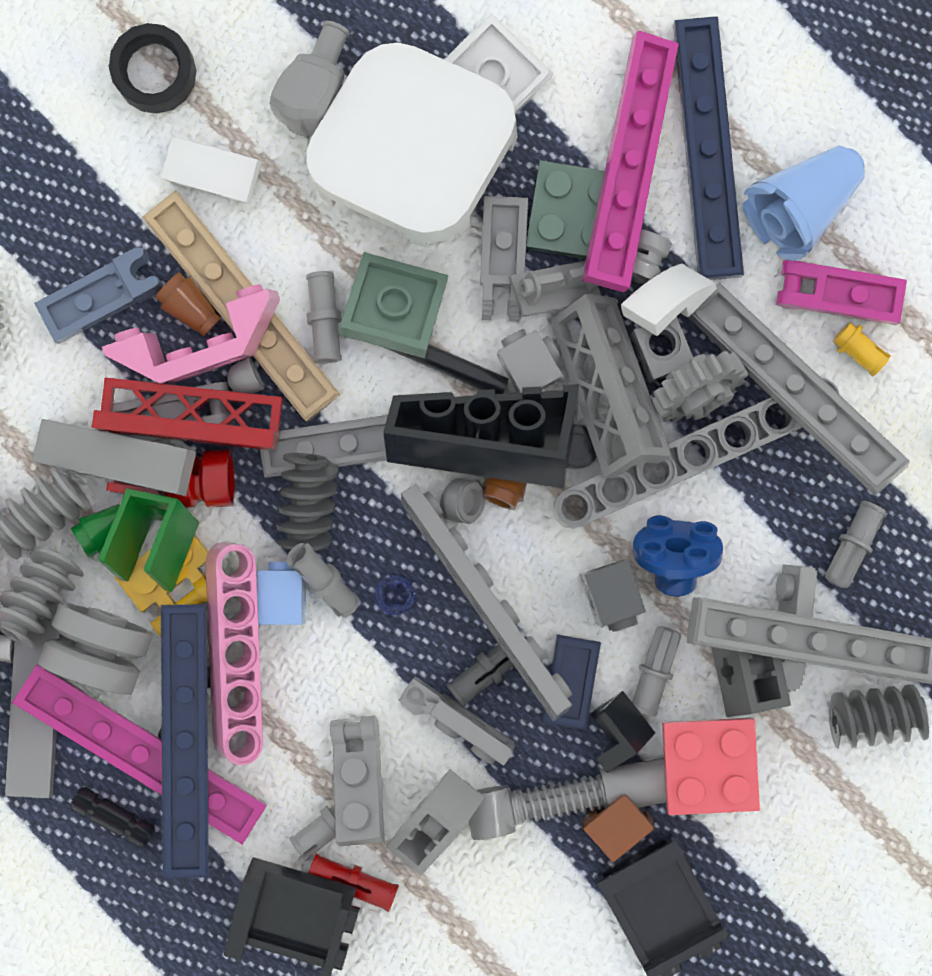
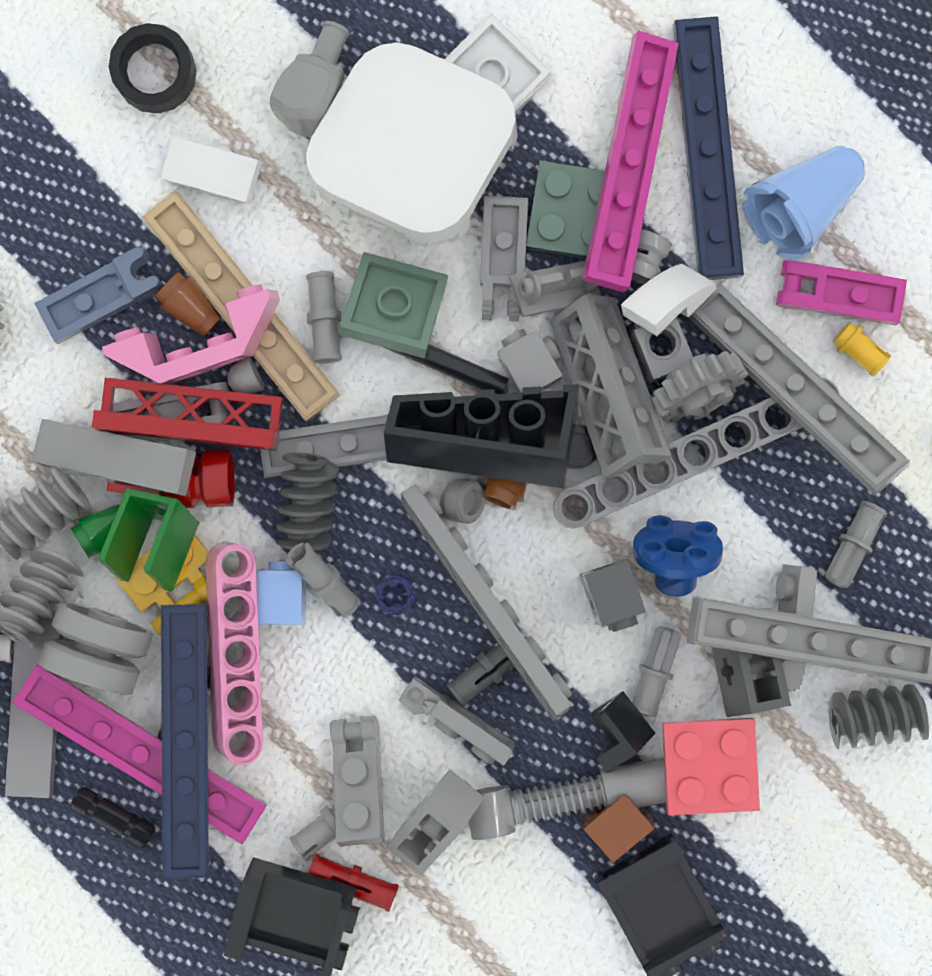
dark blue tile [542,634,601,730] -> none

